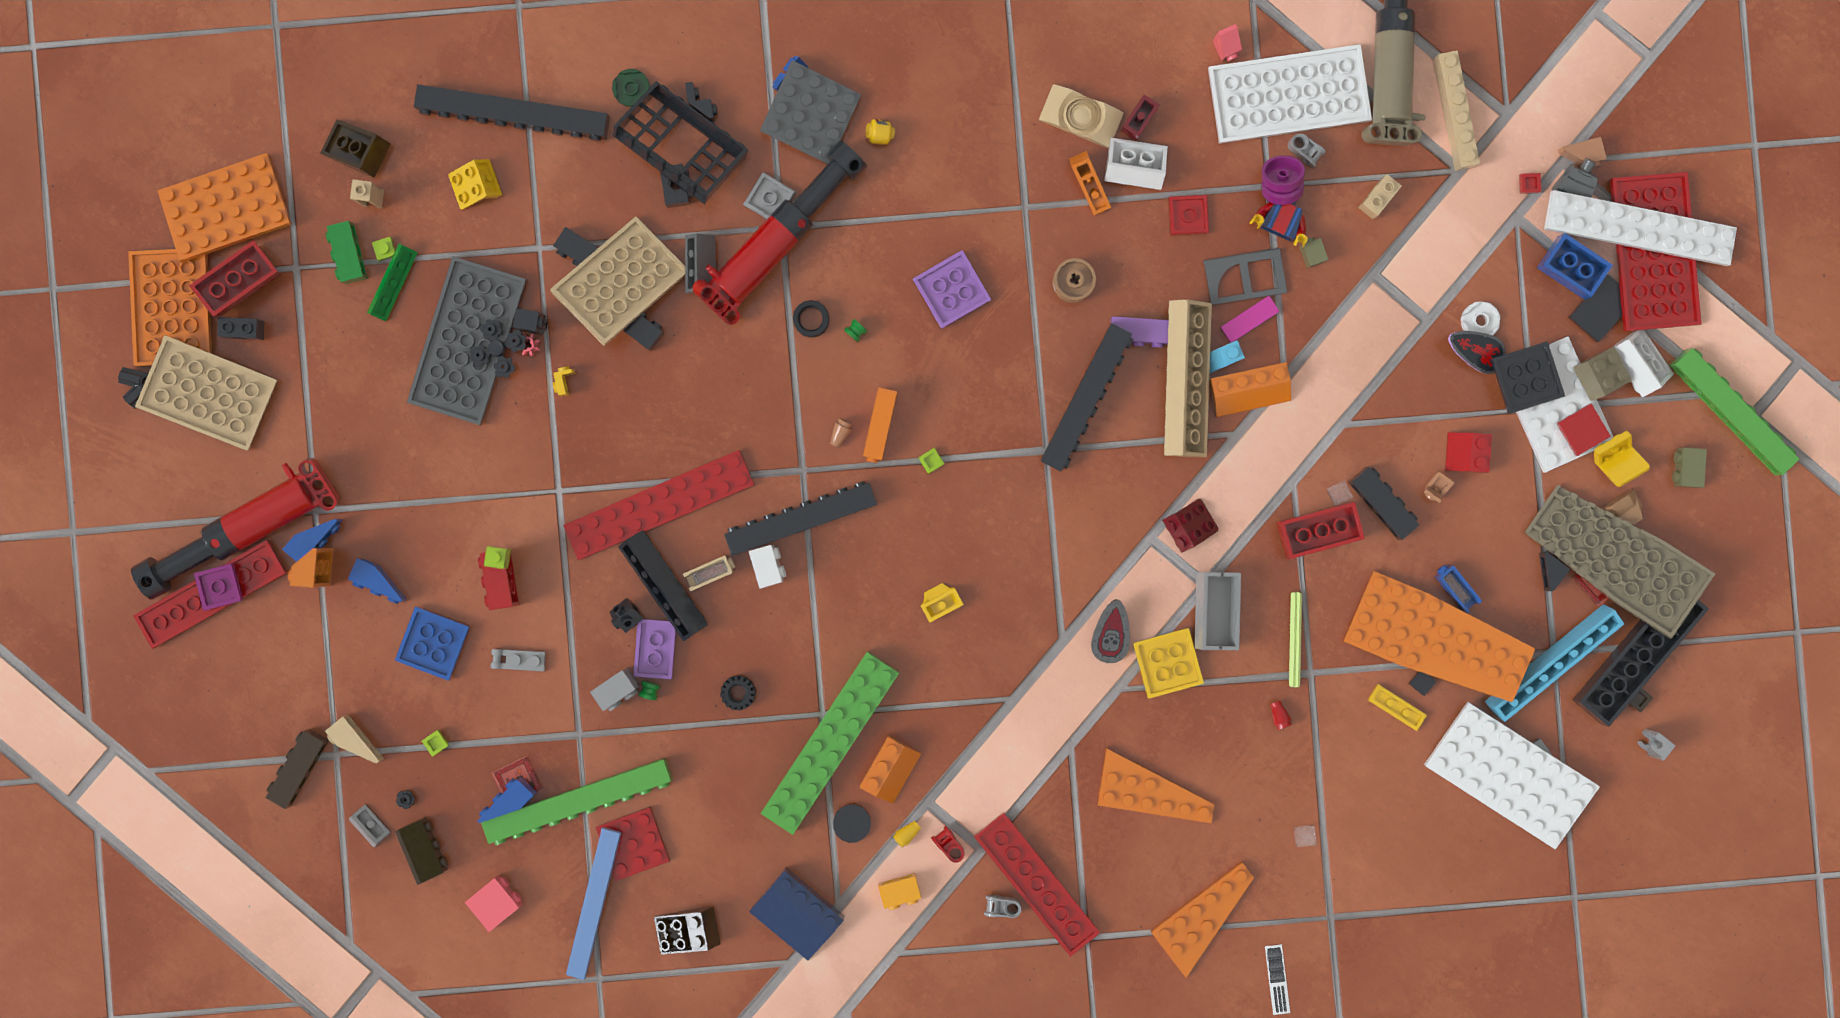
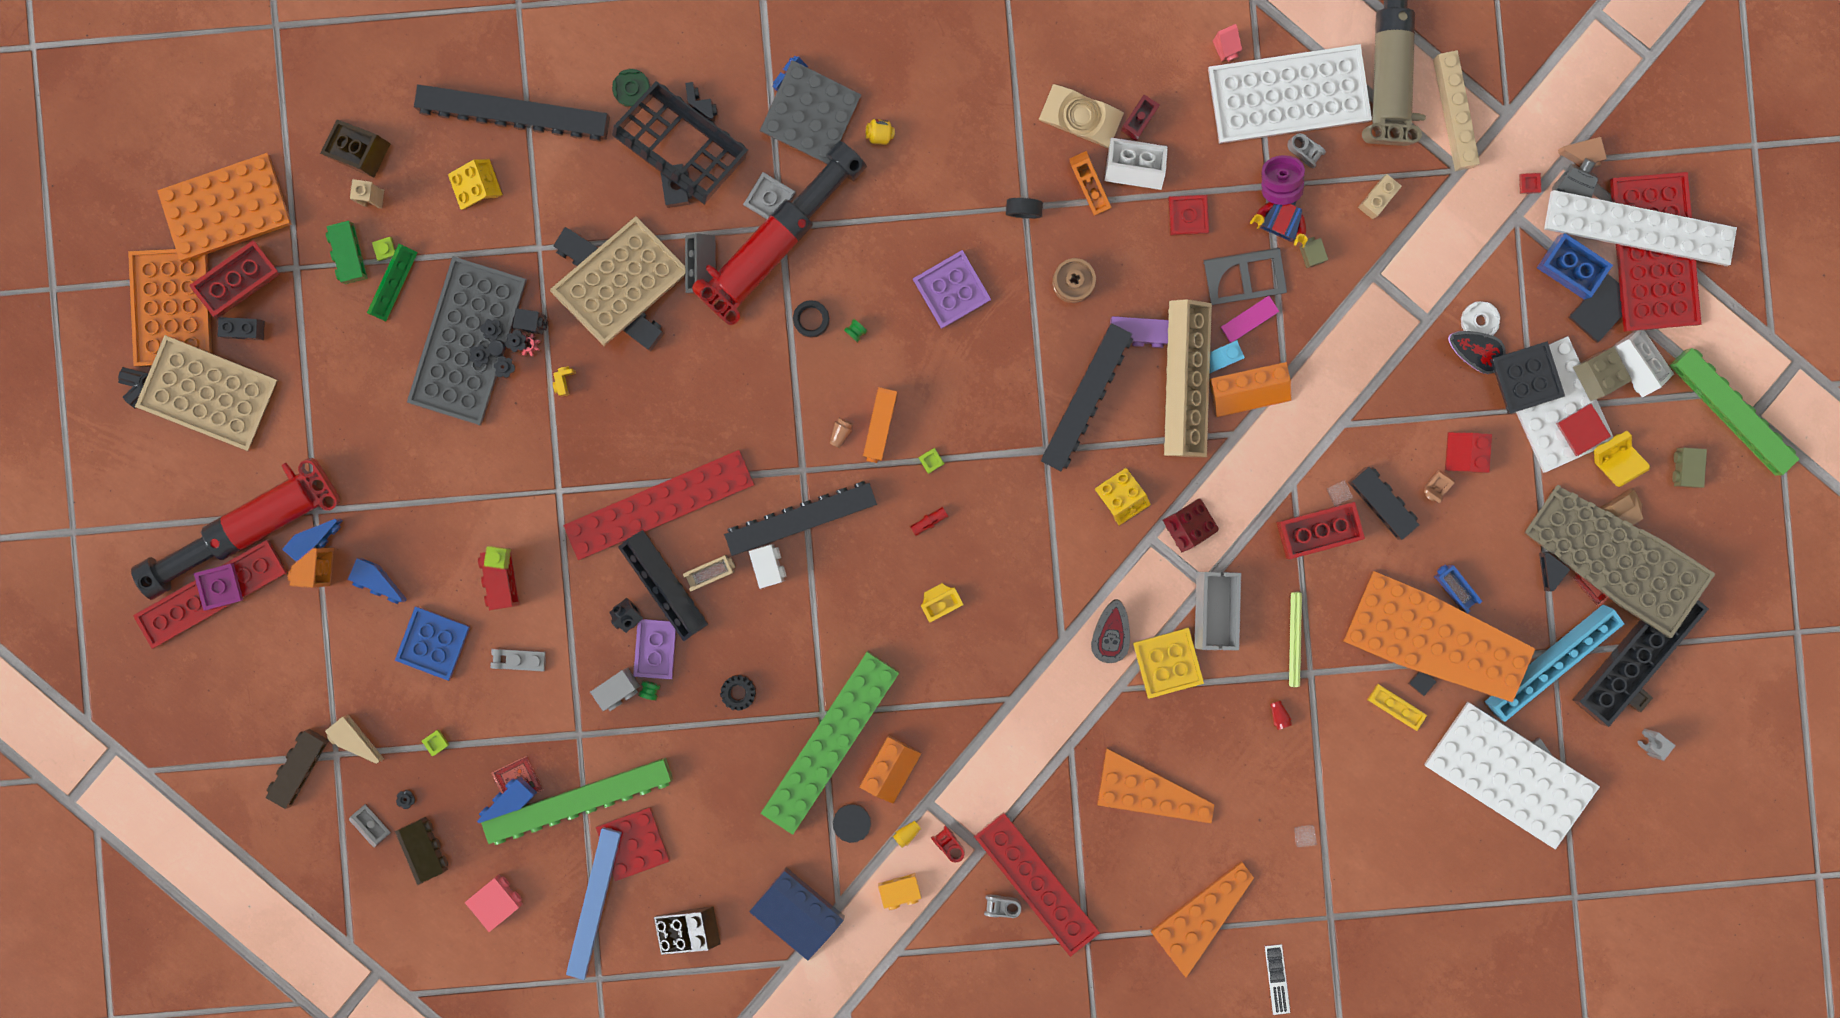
none -> red pin [910,507,949,536]
none -> black tyre [1006,198,1043,219]
none -> yellow bracket [1095,468,1151,526]

